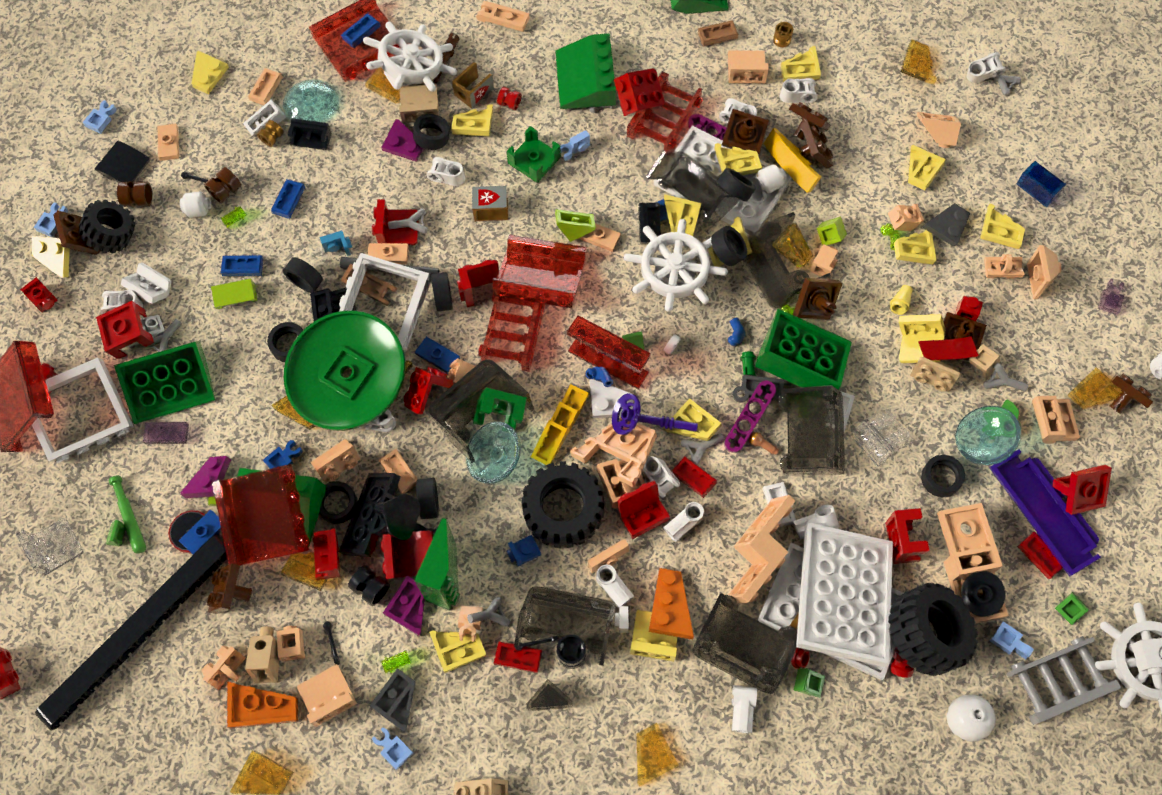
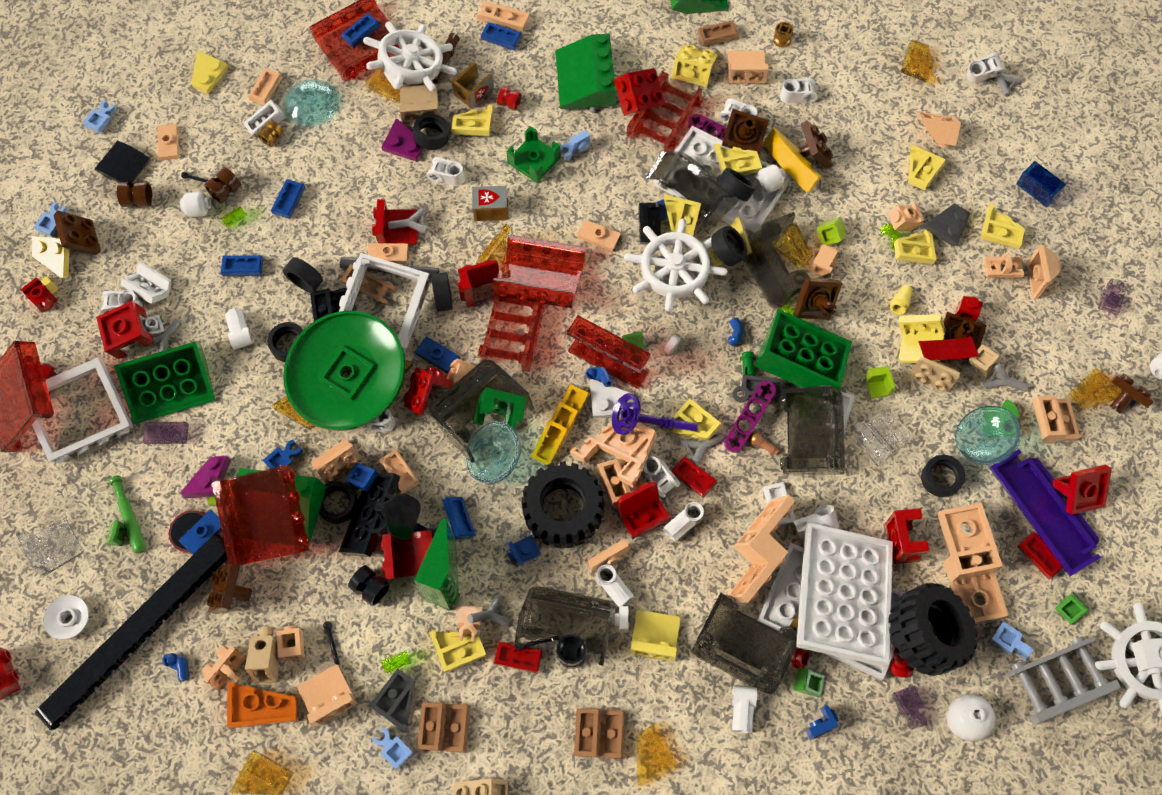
black tyre [79,200,135,254] -> none
lime hinge [211,278,257,309] -> none
clear yellow wing [281,552,340,591] -> none
black hinge [288,118,332,151] -> none
red hinge [313,528,340,580] -> none
dark azure bracket [319,230,352,256] -> none
magenta wing [383,576,425,636] -> none
black tyre [416,478,439,519] -> none
clear smoke slope [526,679,573,711] -> none
lime slope [555,209,596,242] -> none
orange wing [649,568,694,640] -> none
light yellow wing [780,46,821,82] -> none
reddish brown plate [789,102,831,140] -> none
black dish [961,571,1006,617] -> none
none -> light yellow tile [39,276,58,294]
none -> white dish [44,595,89,640]
none -> blue arm [162,653,190,682]
none -> white piece [225,308,254,350]
none -> blue bracket [345,462,379,492]
none -> medium nougat slope [417,702,471,753]
none -> blue plate [442,497,476,540]
none -> clear yellow wing [475,224,512,264]
none -> blue plate [481,22,522,51]
none -> medium nougat slope [574,708,625,759]
none -> light yellow bracket [671,45,718,87]
none -> blue bracket [806,705,839,740]
none -> lime panel [865,366,895,399]
none -> clear purple plate [892,685,927,730]

